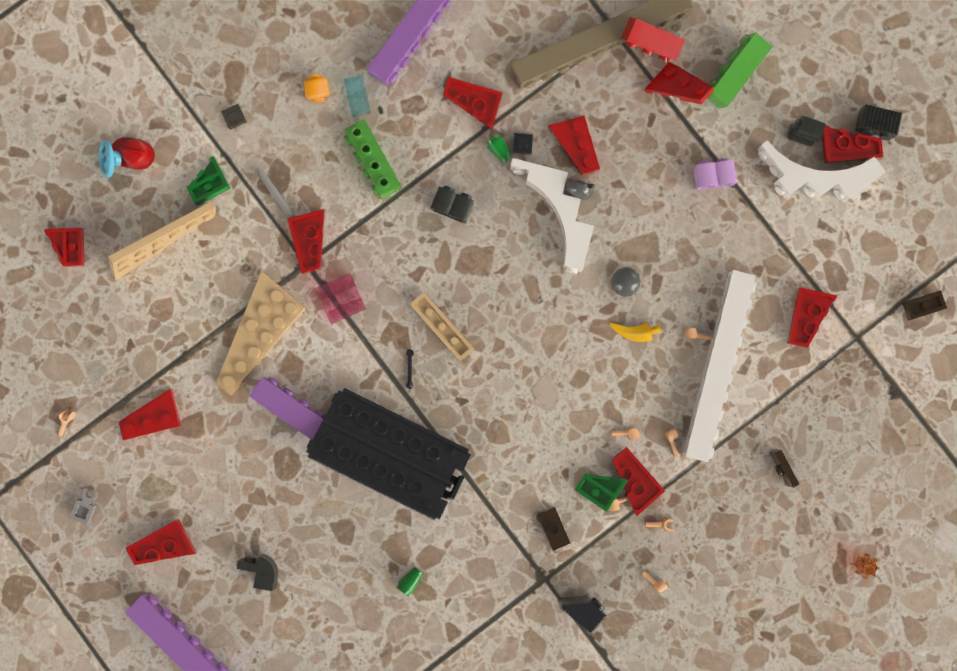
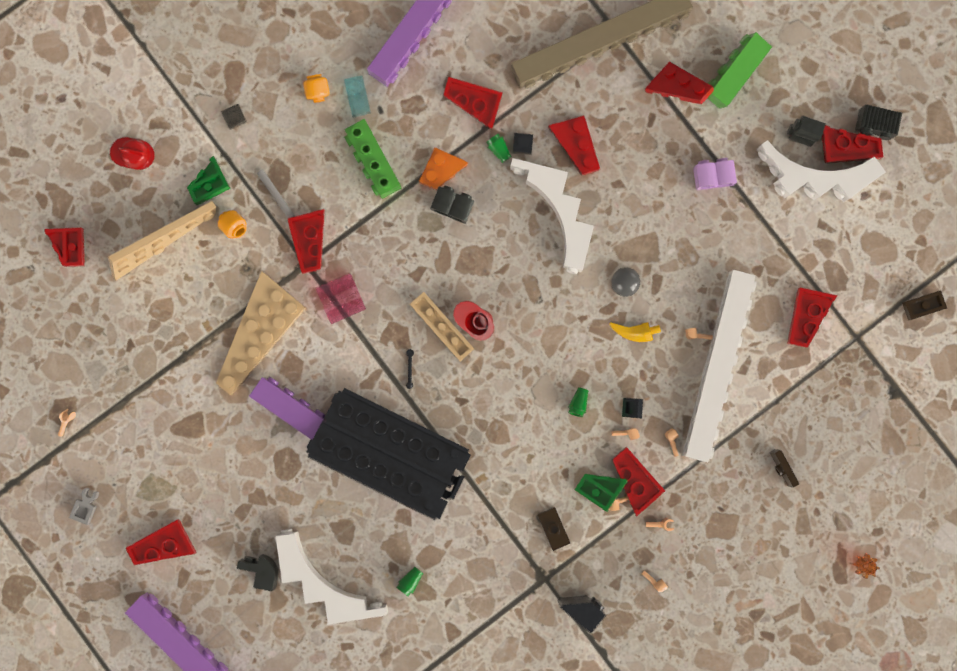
medium azure piece [99,140,121,178] -> none
red wing [119,389,181,440] -> none
dark grey hair [565,179,596,200] -> none
brick [621,17,685,62] -> none
none -> light orange head [218,210,247,239]
none -> white arch [276,529,388,625]
none -> orange wing [419,148,468,190]
none -> red piece [453,301,494,341]
none -> green cone [568,387,589,417]
none -> black plate [622,398,643,419]

